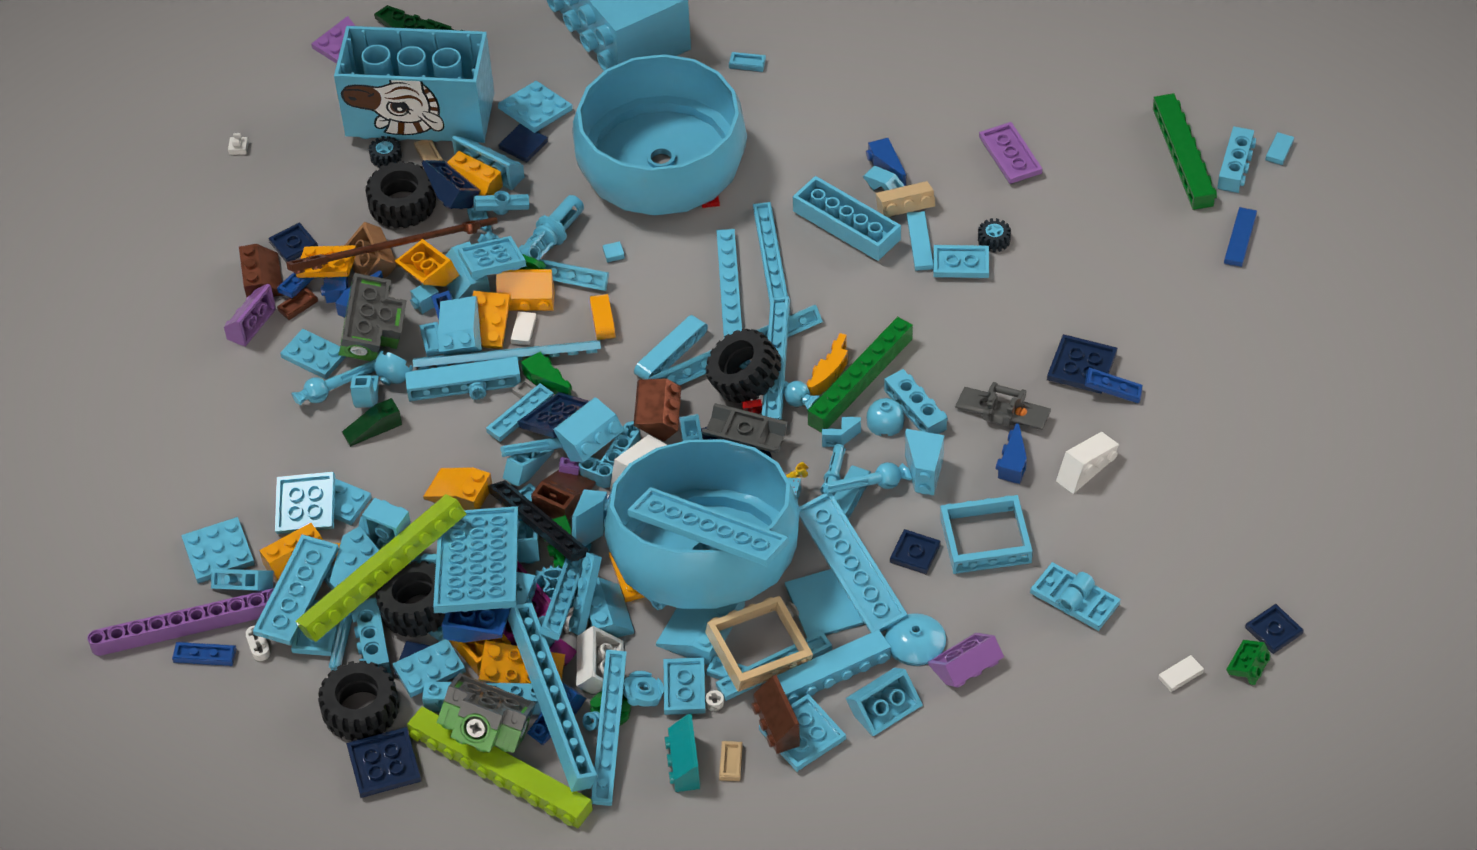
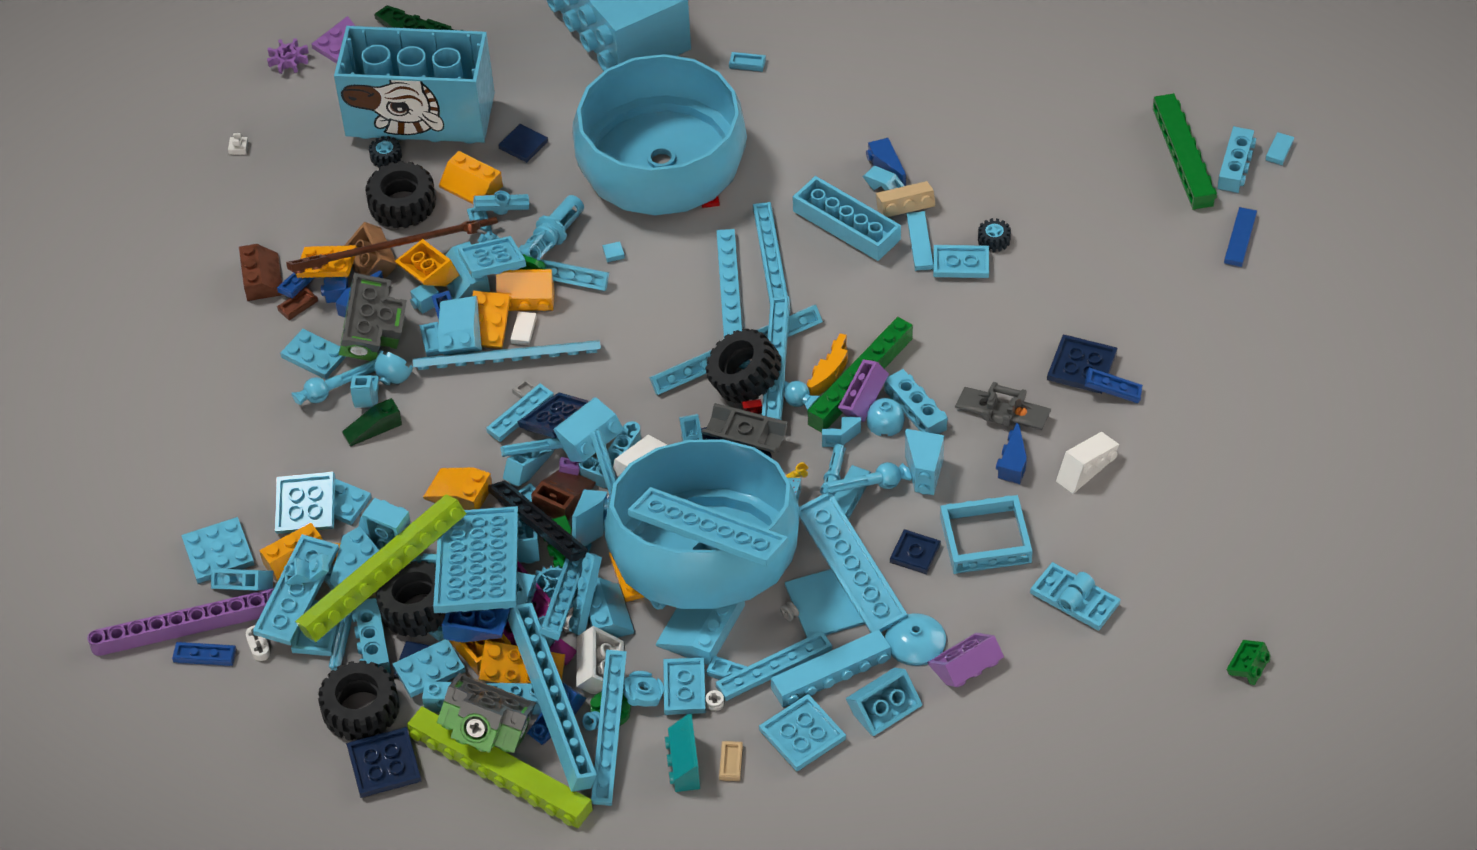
medium lavender slope [224,284,276,347] -> none
dark blue tile [268,222,318,262] -> none
medium azure brick [405,357,521,401] -> none
tan tile [414,140,443,161] -> none
dark blue slope [422,160,481,209] -> none
medium azure slope [452,136,525,190] -> none
medium azure bush [468,382,486,400] -> none
medium azure plate [498,81,573,133] -> none
green slope [521,352,572,395] -> none
light orange beam [590,294,616,340] -> none
copper slope [633,378,681,442] -> none
medium azure beam [634,315,708,379] -> none
tan window [705,596,813,692] -> none
copper slope [751,675,800,754] -> none
medium lavender plate [979,122,1042,184] -> none
white tile [1158,655,1204,692] -> none
dark blue tile [1245,604,1304,654] -> none
none -> medium lavender gear [267,38,309,74]
none -> medium azure slope [284,553,329,585]
none -> medium azure axle [590,430,616,495]
none -> medium lavender brick [838,359,889,422]

